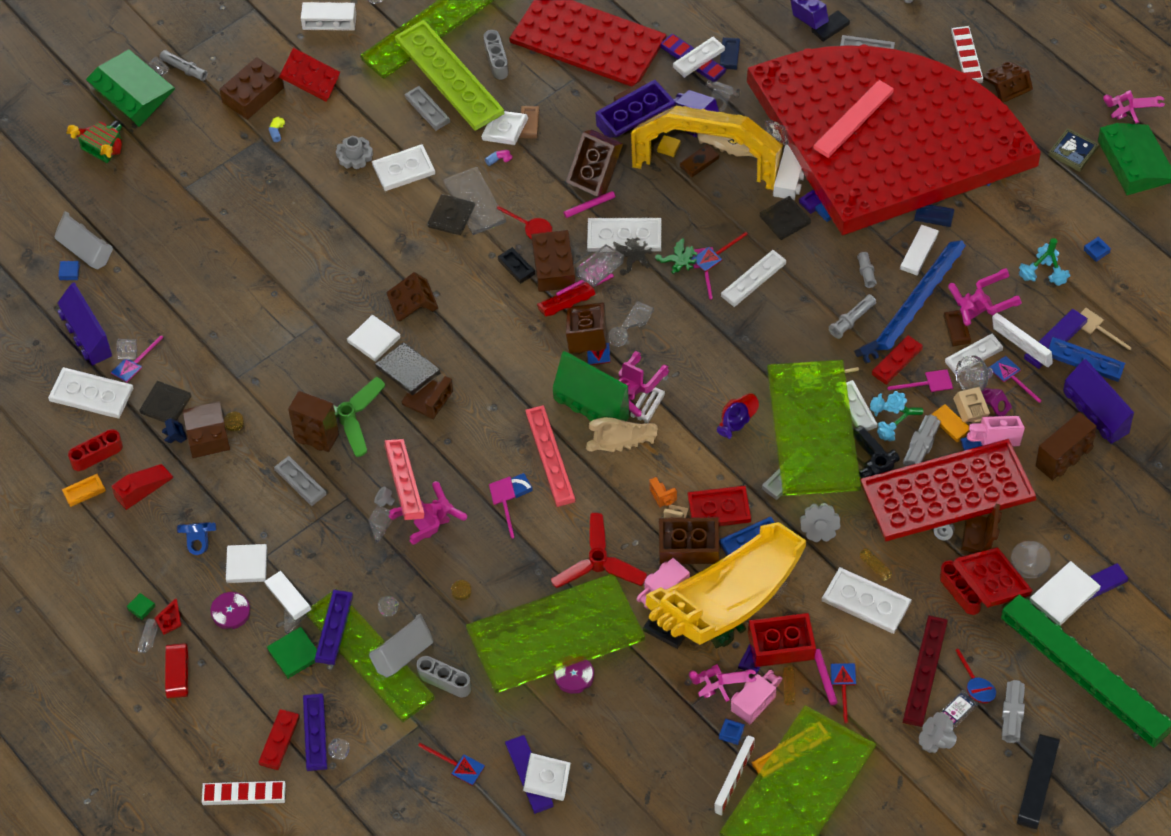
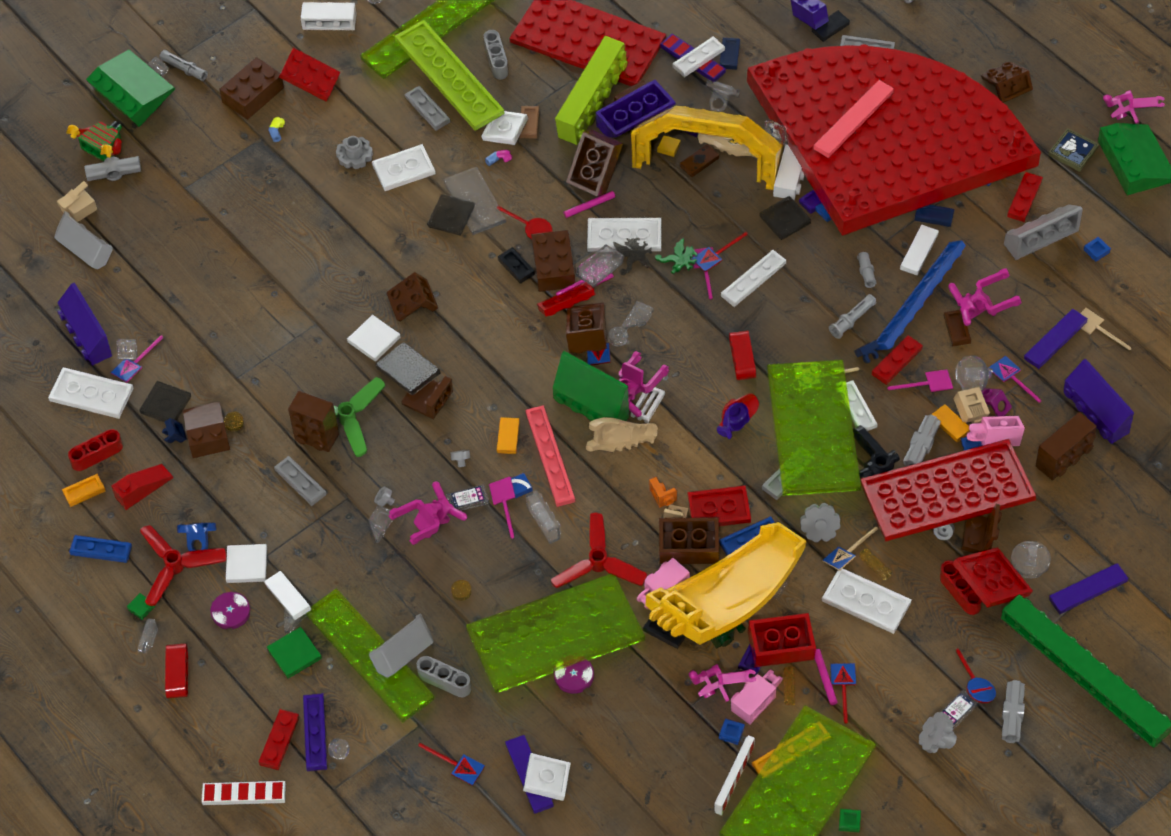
blue tile [59,261,80,280] -> none
red piece [154,599,181,635] -> none
dark purple tile [315,590,353,665] -> none
clear tile [378,596,399,617] -> none
coral tile [384,439,424,520] -> none
brick [672,90,719,112] -> none
medium azure plant [870,391,923,442] -> none
dark red tile [903,615,948,727] -> none
white tile [945,334,1003,375] -> none
tile [951,26,983,83] -> none
white tile [992,313,1053,367] -> none
black beam [1017,734,1060,830] -> none
medium azure plant [1019,238,1070,286] -> none
white tile [1030,561,1101,626] -> none
blue plate [1048,337,1125,382] -> none
none -> tan piece [57,181,97,222]
none -> blue tile [69,535,132,563]
none -> light grey piece [84,156,141,181]
none -> red piece [140,525,227,606]
none -> tile [447,484,489,511]
none -> light grey tile [450,450,470,467]
none -> light orange tile [497,417,520,454]
none -> clear piece [526,490,561,544]
none -> lime brick [555,36,628,145]
none -> red beam [729,330,756,380]
none -> piece [822,527,878,571]
none -> green tile [839,809,861,833]
none -> light grey slope [1004,204,1083,260]
none -> red plate [1007,172,1043,222]

